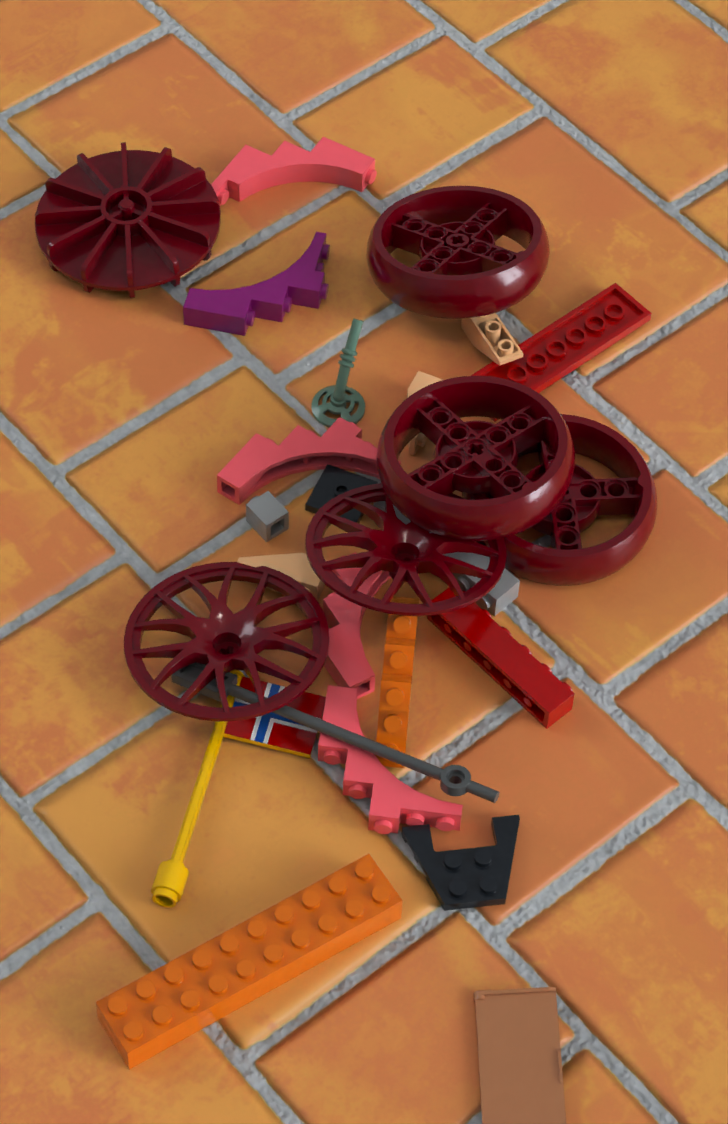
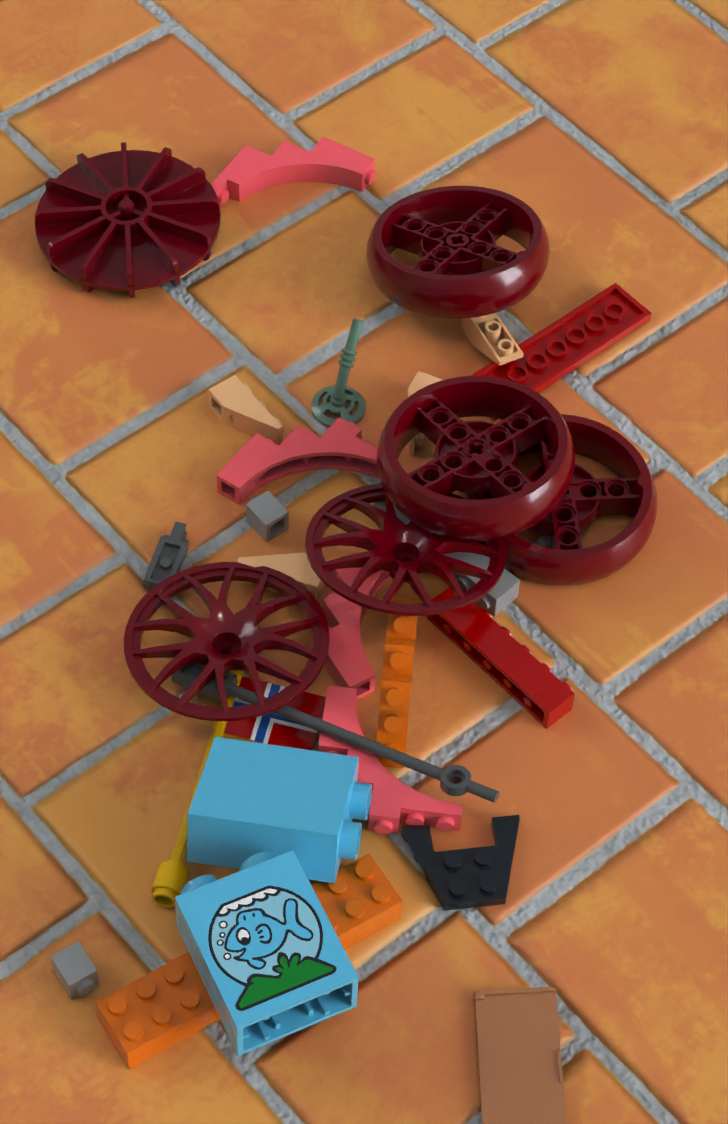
magenta arch [183,231,330,336] -> none
black plate [305,464,378,523] -> none
none -> light grey brick [50,941,99,1000]
none -> dark grey hinge [143,522,189,589]
none -> medium azure brick [175,850,359,1056]
none -> medium azure brick [187,737,372,883]
none -> light nougat slope [208,375,284,446]

